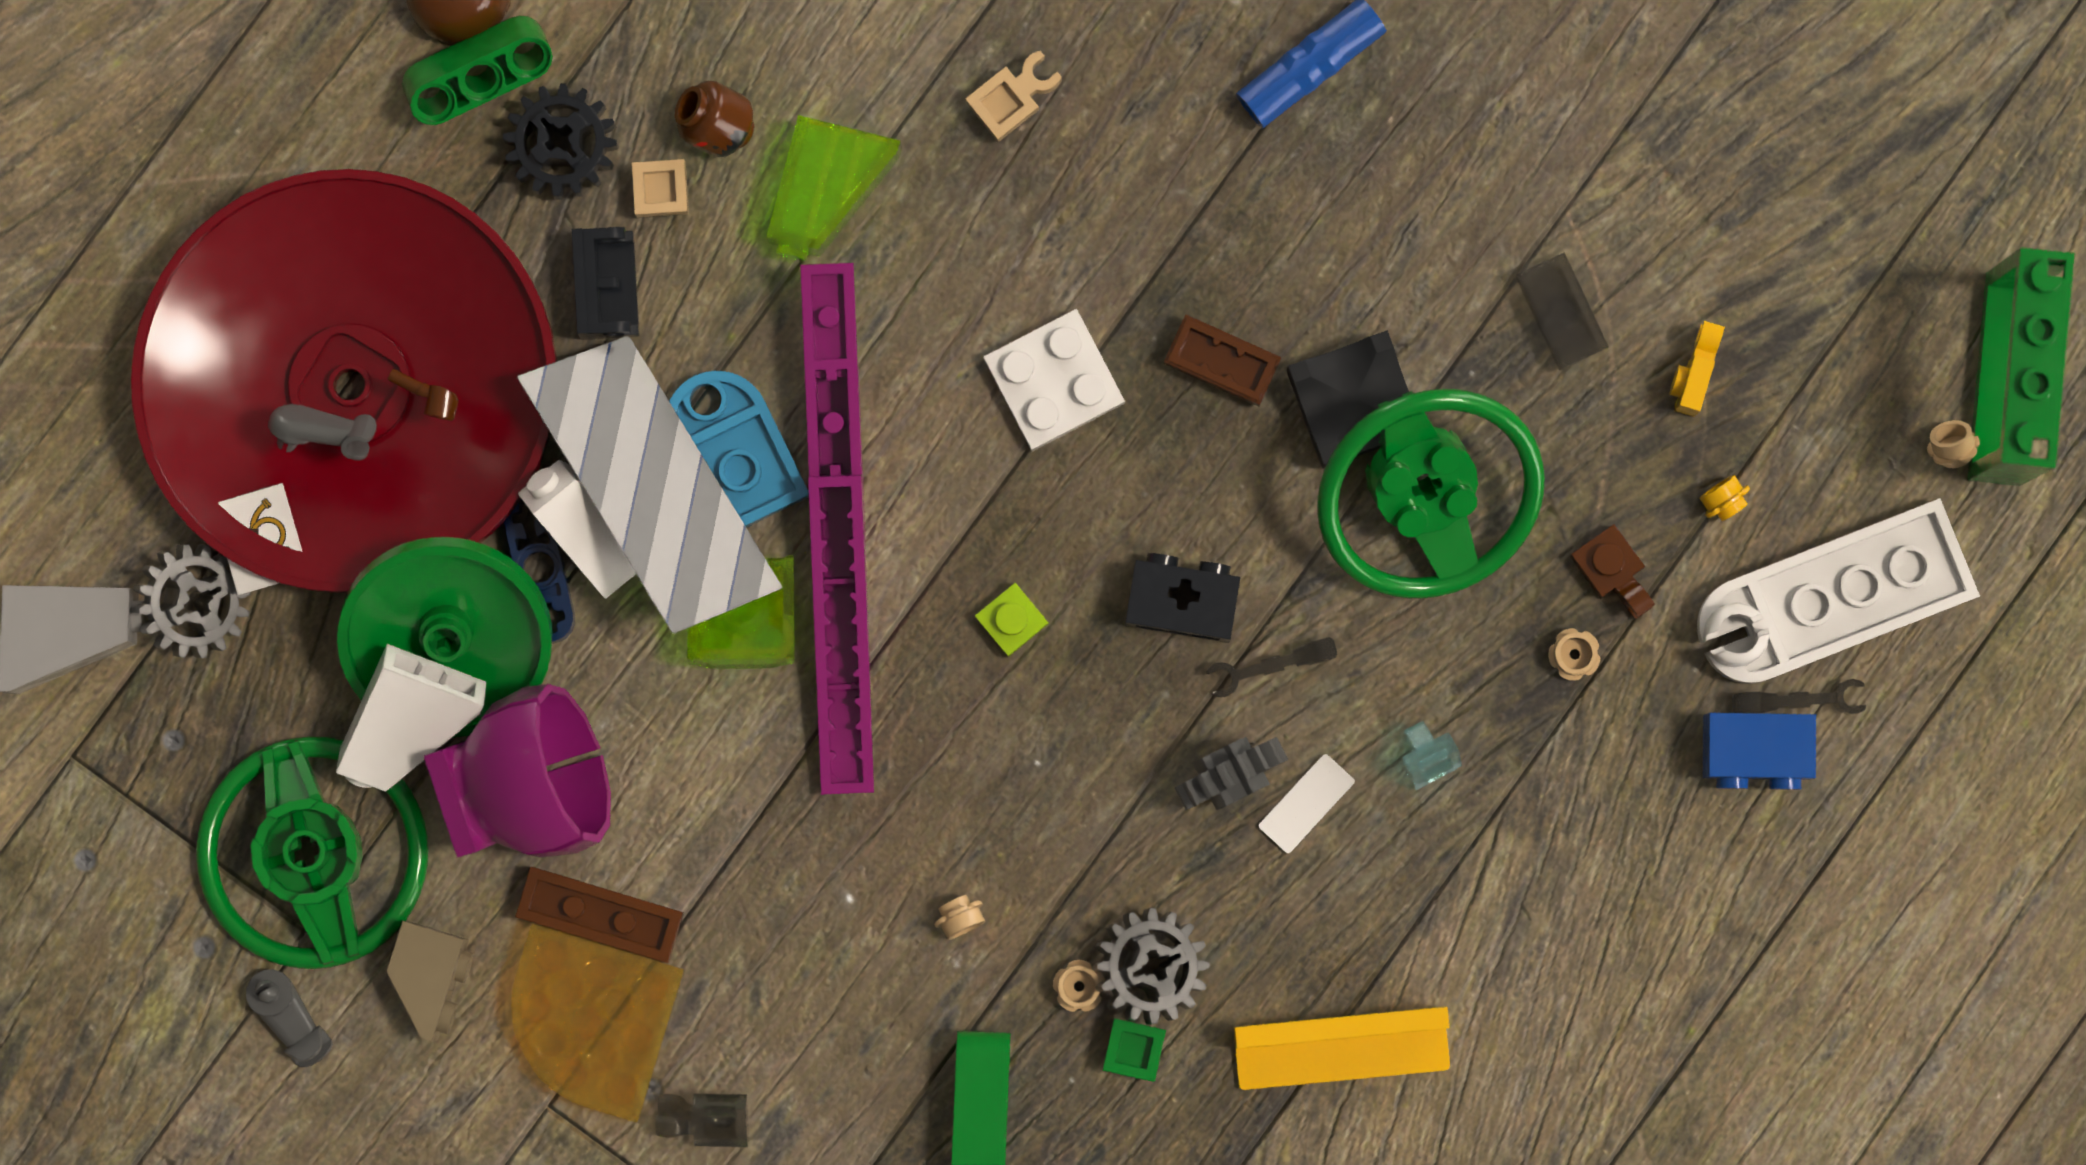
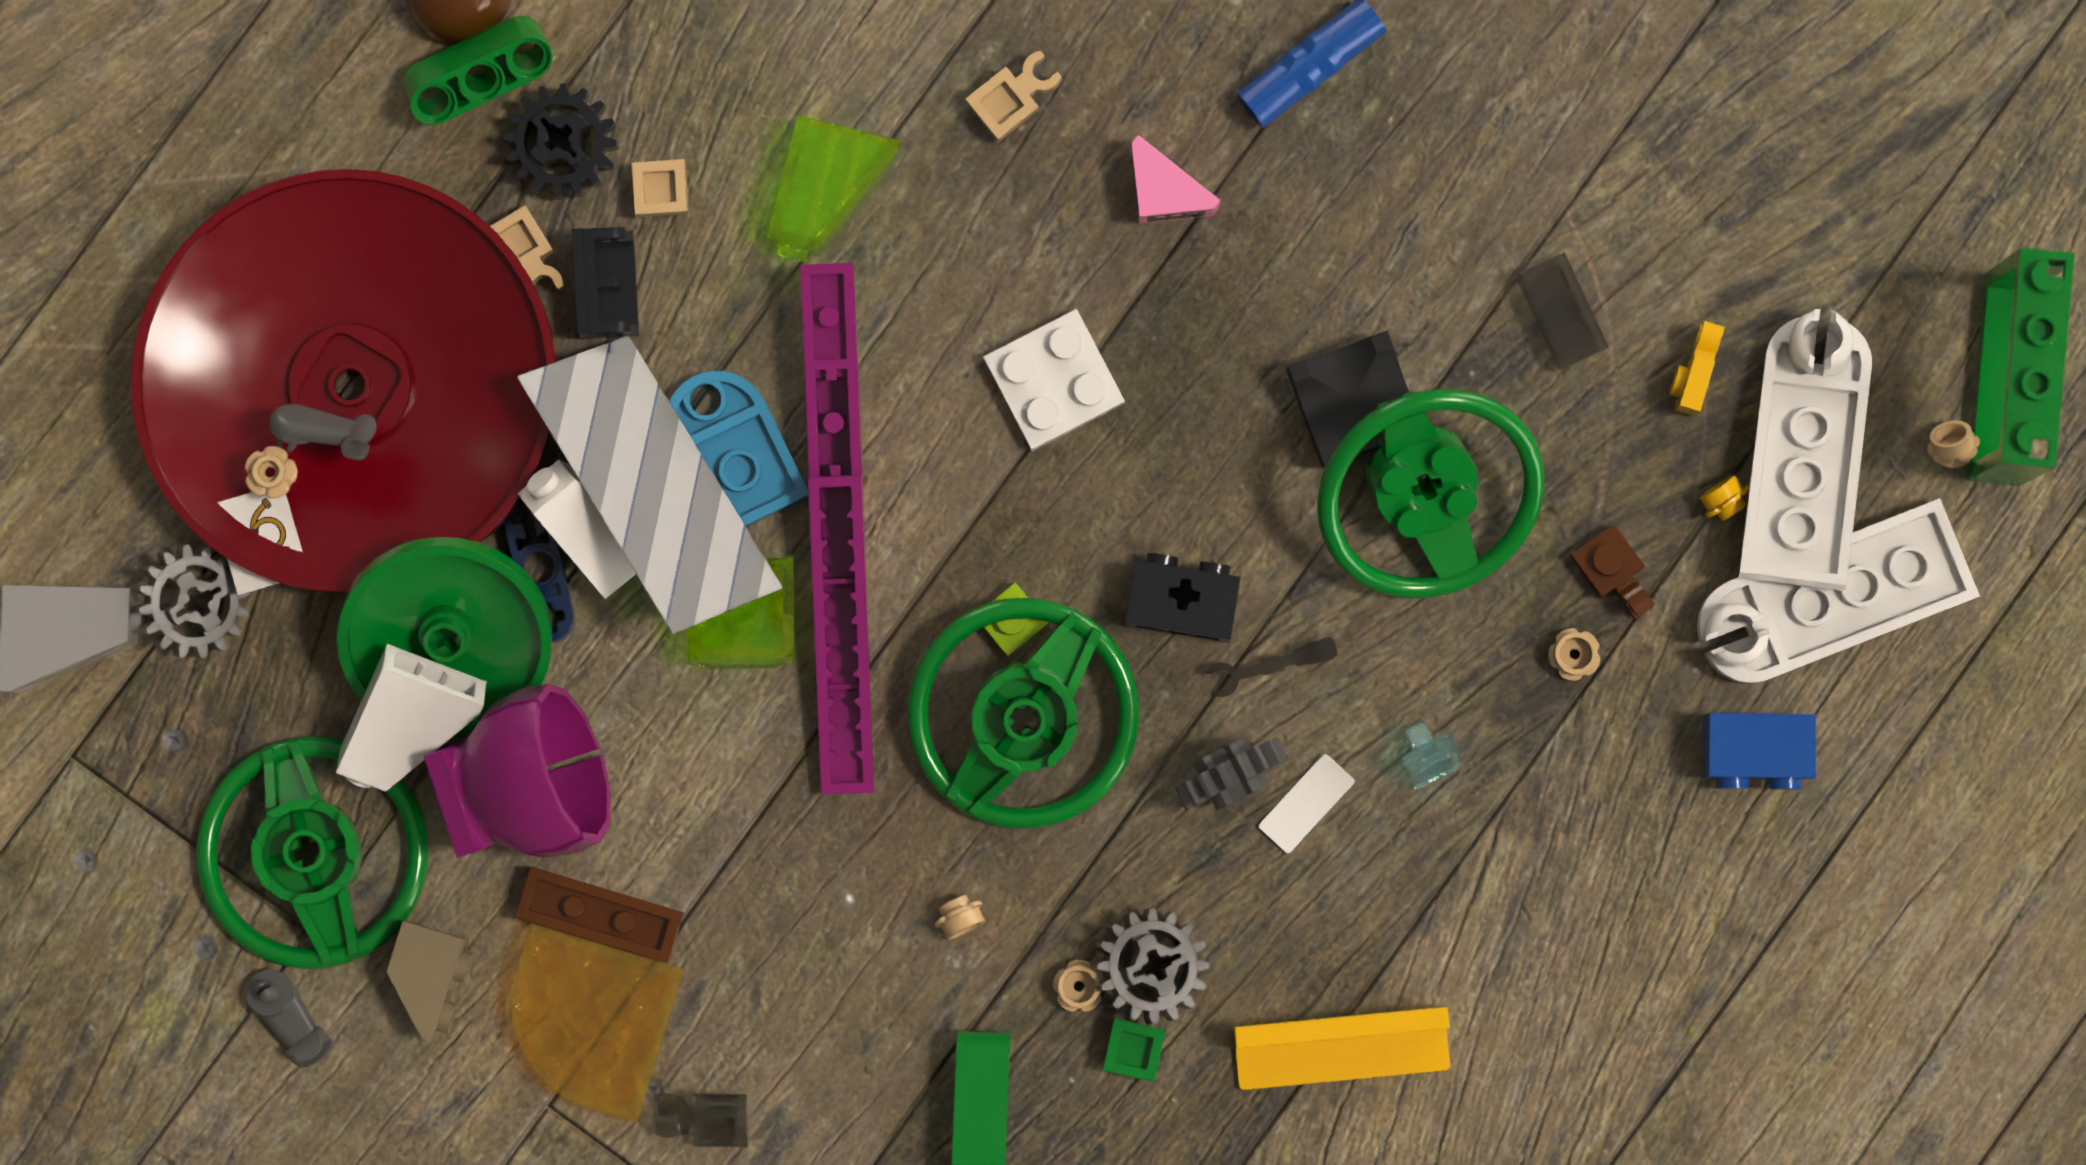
reddish brown hand [388,369,458,421] -> none
reddish brown head [674,81,754,157] -> none
reddish brown plate [1164,314,1282,407] -> none
clear smoke piece [1732,679,1866,715] -> none
none -> tan plate [245,446,298,499]
none -> tan plate [490,205,565,291]
none -> green piece [907,598,1140,829]
none -> bright pink slope [1131,135,1221,224]
none -> white plate [1739,309,1872,591]

